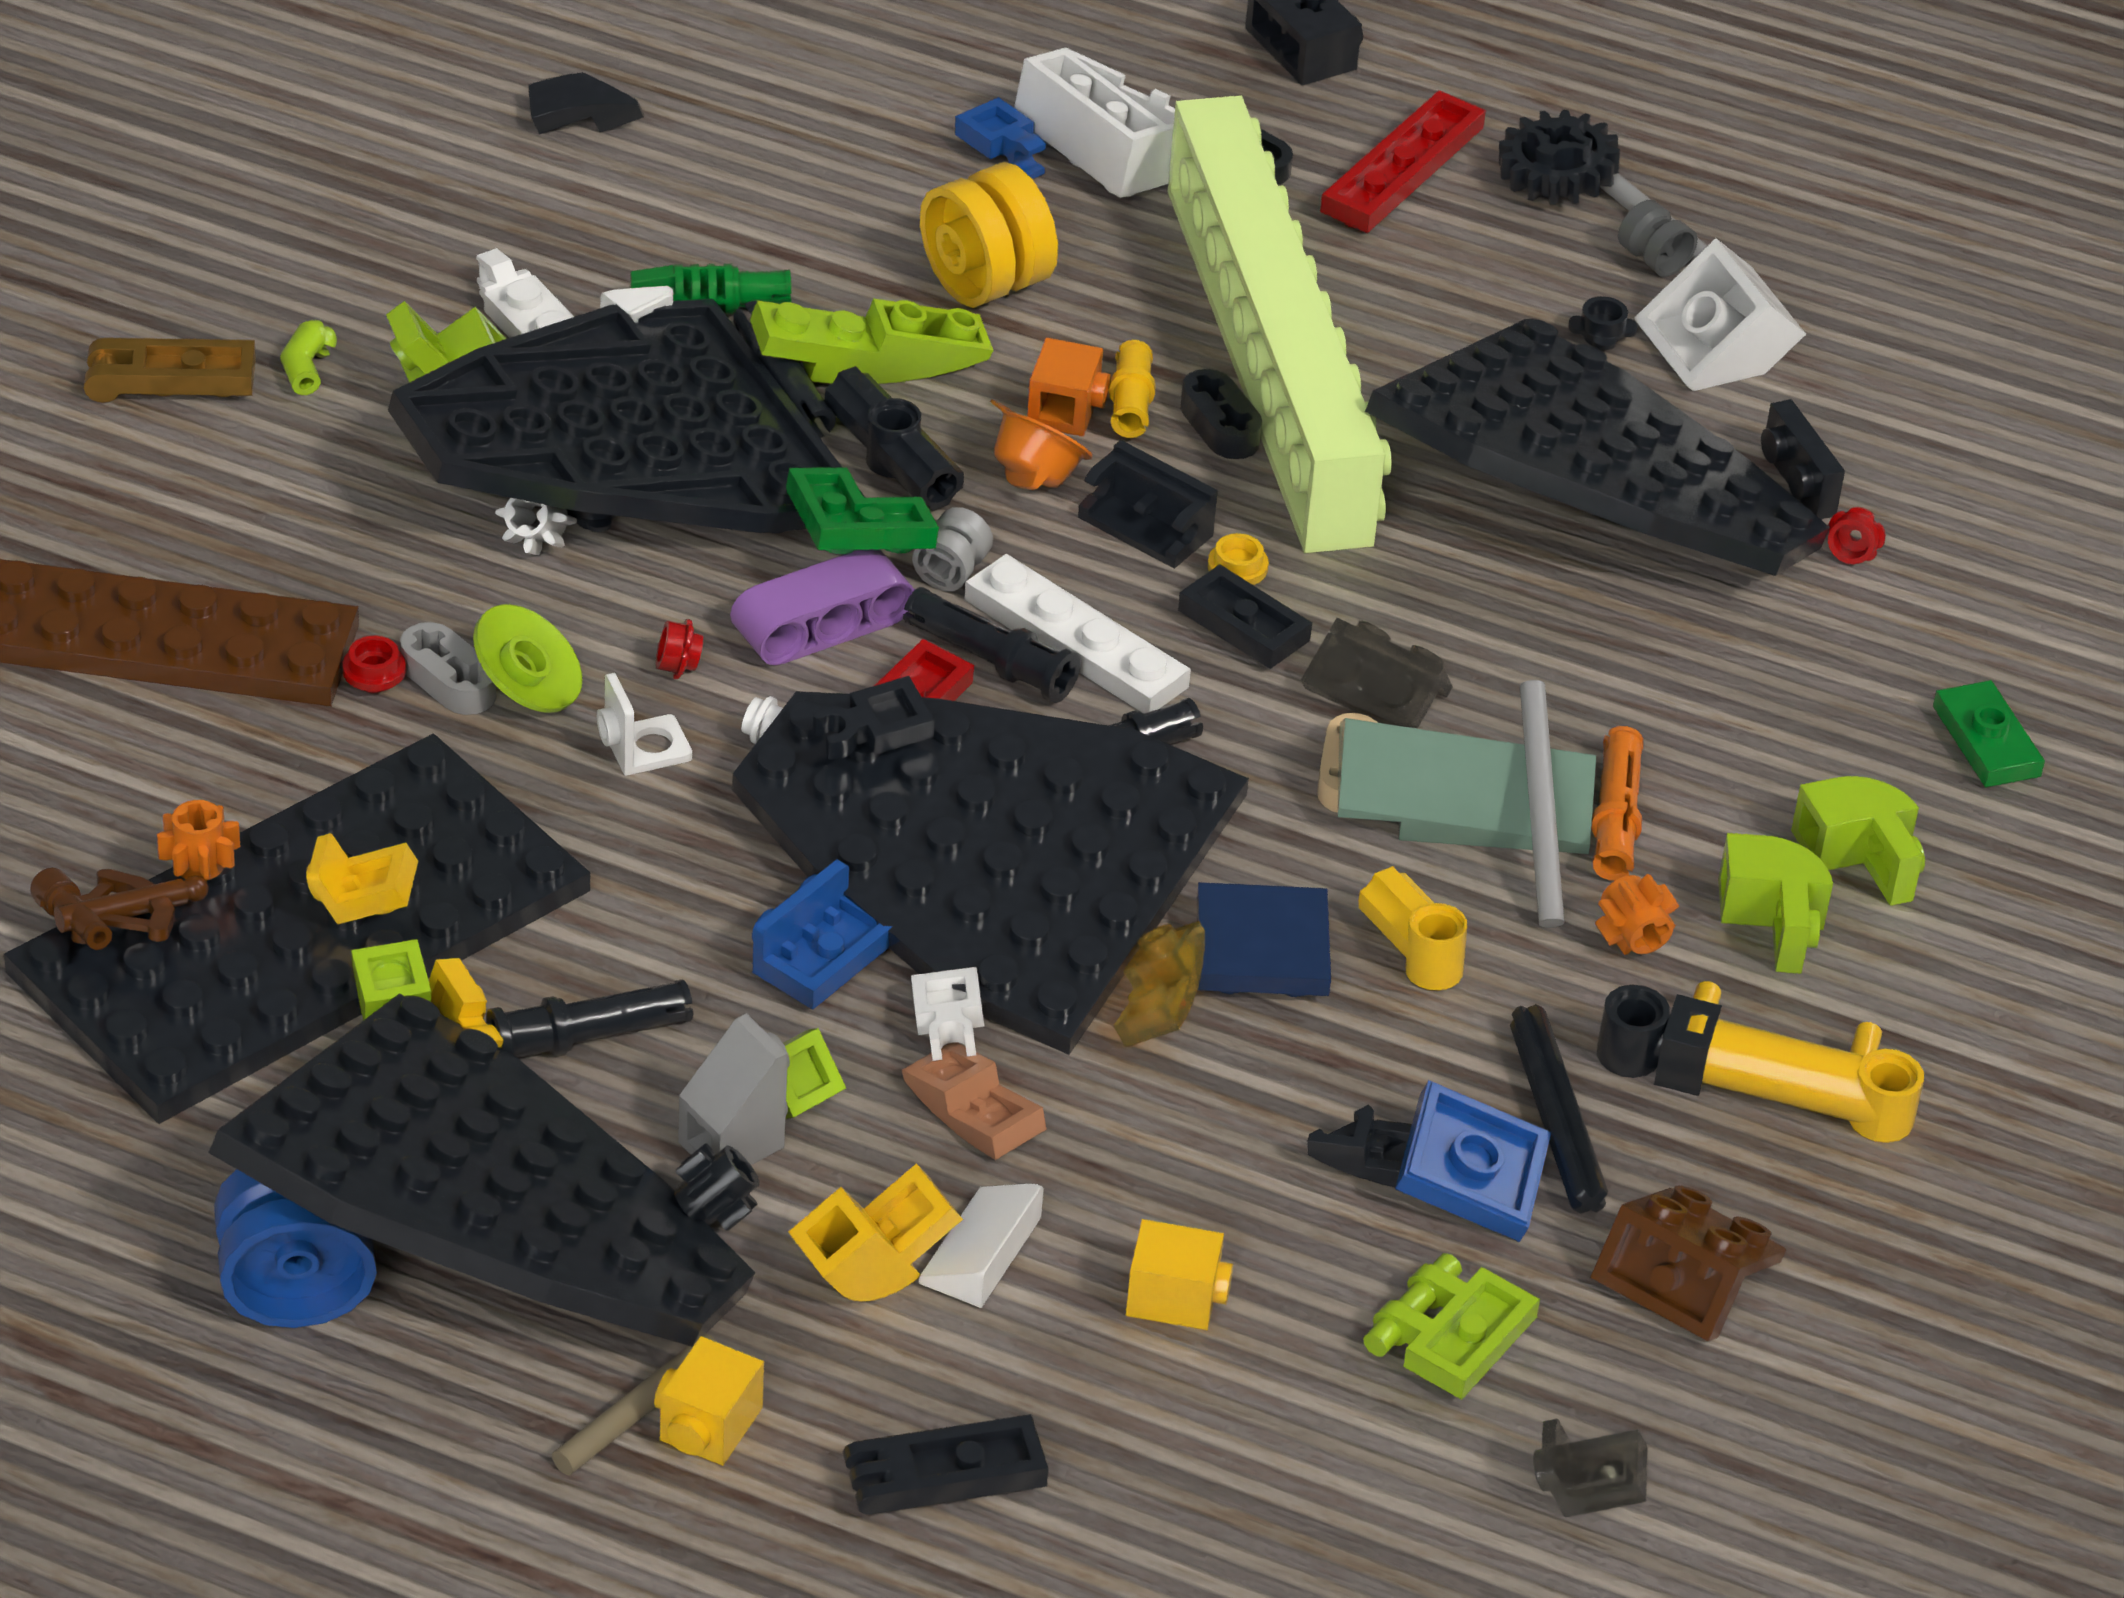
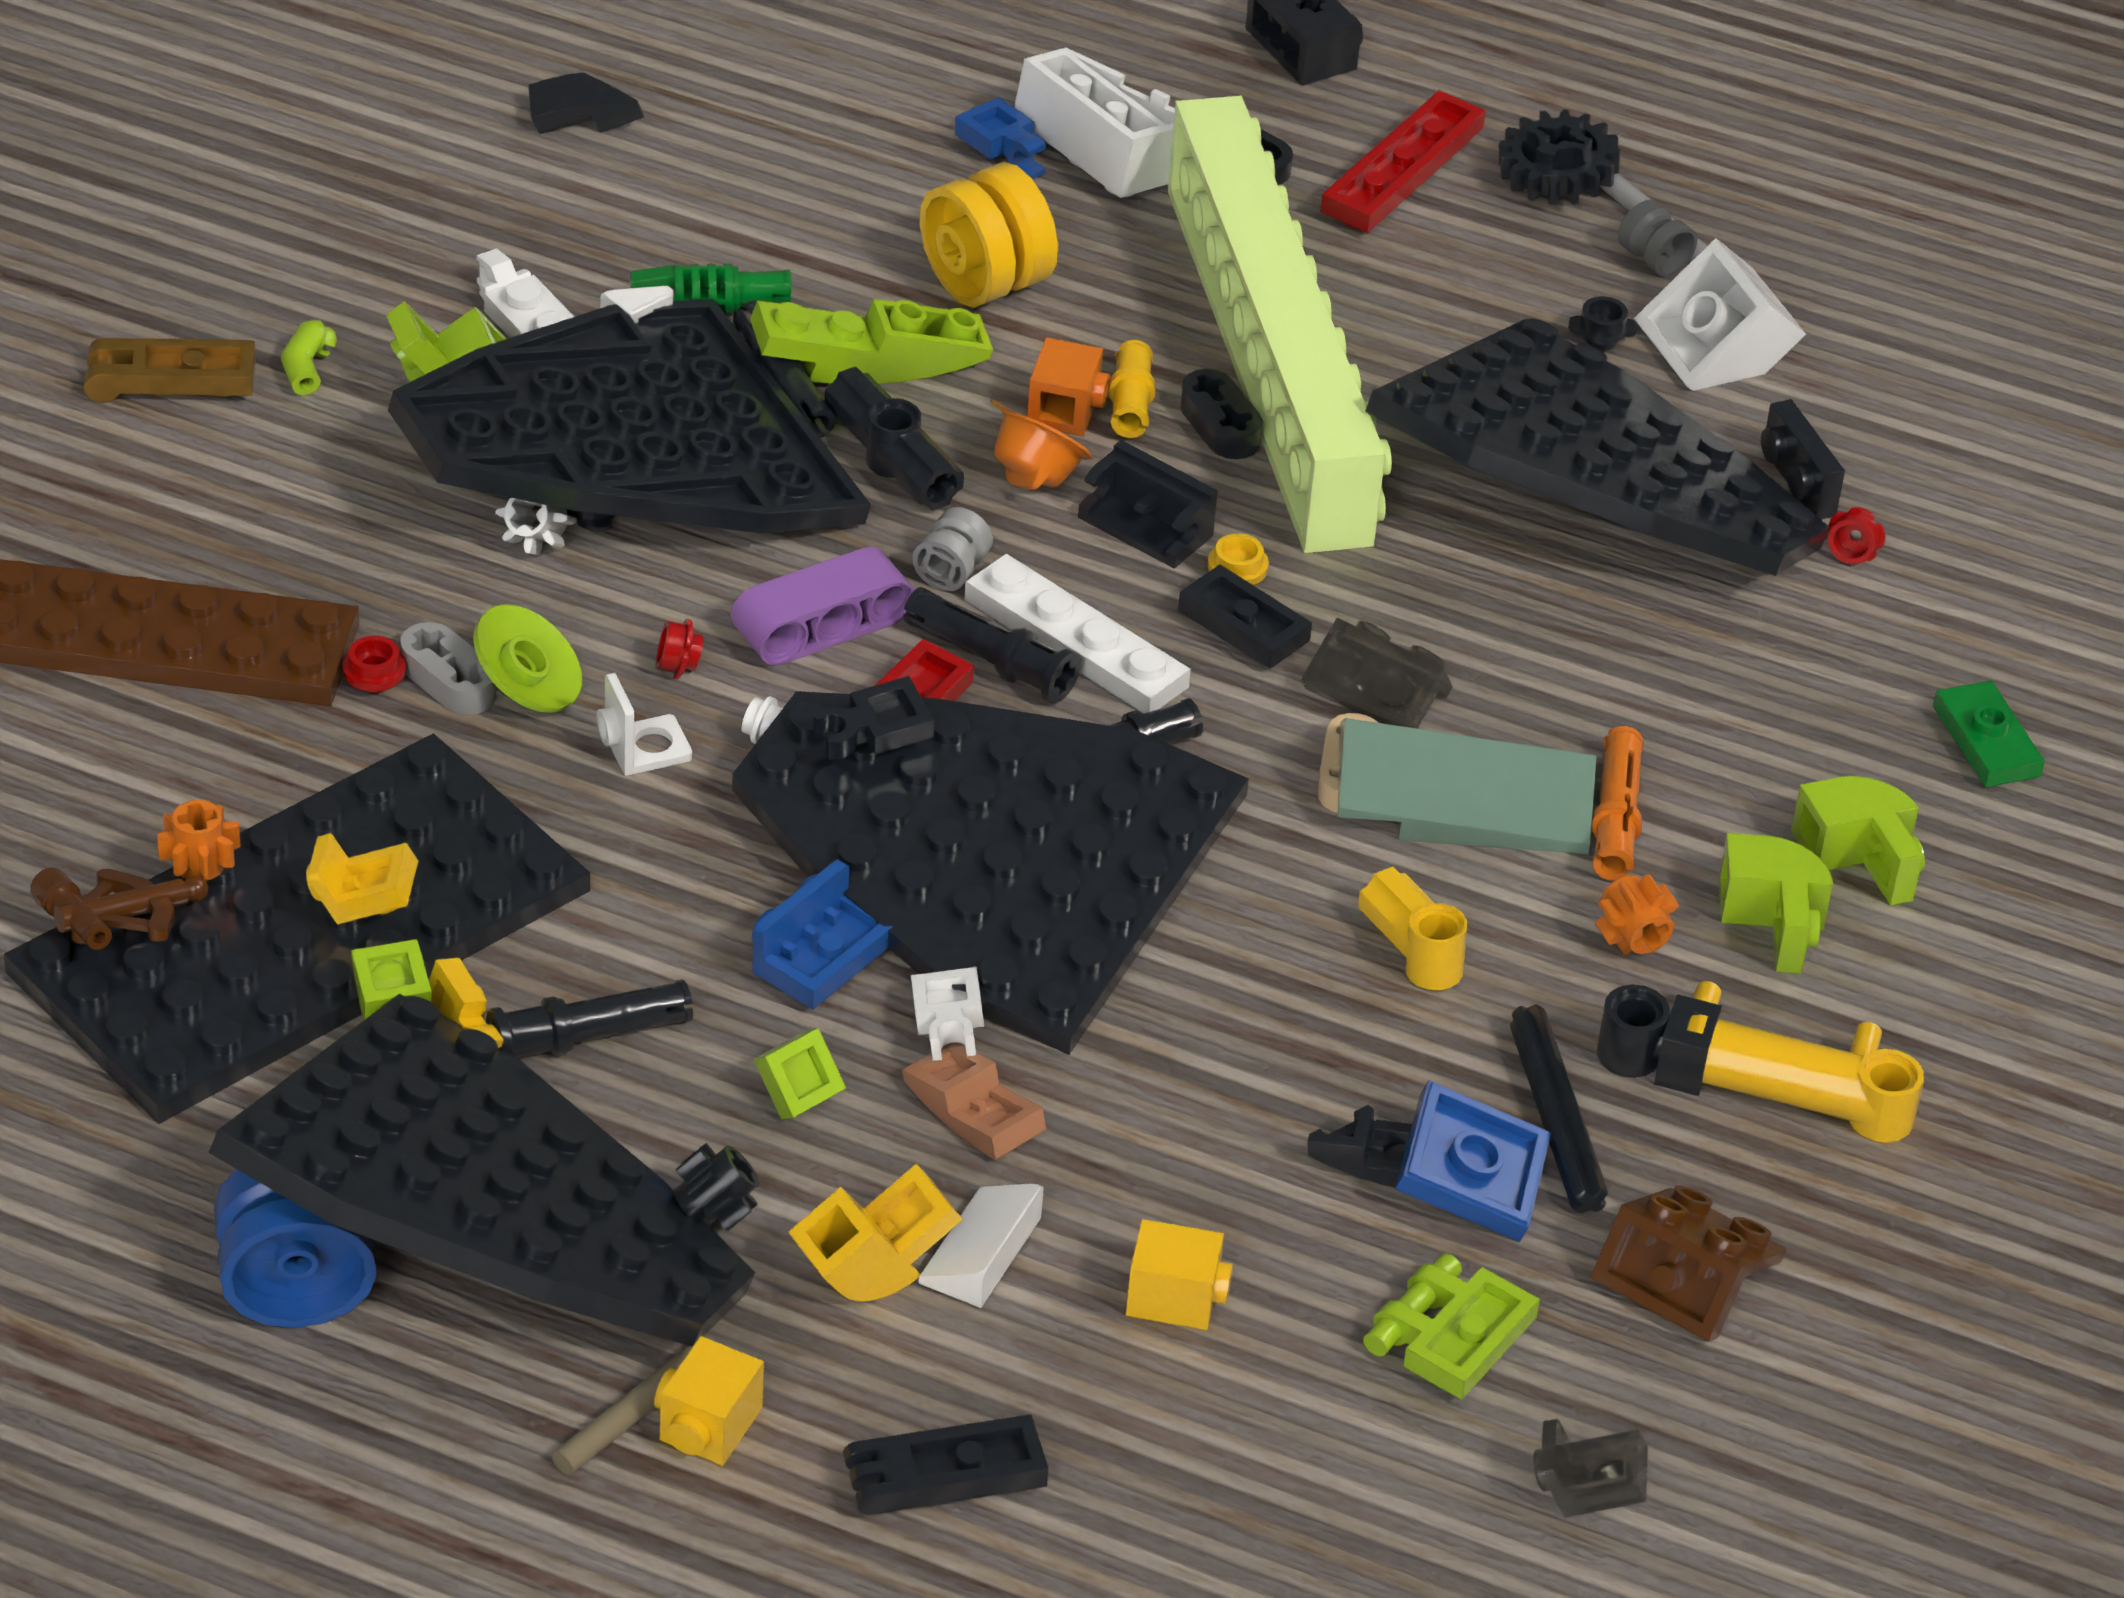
light grey slope [678,1013,790,1165] -> none
green plate [786,468,939,554] -> none
clear yellow slope [1113,921,1205,1047] -> none
dark blue tile [1197,882,1331,997] -> none
light grey bar [1520,680,1565,928] -> none

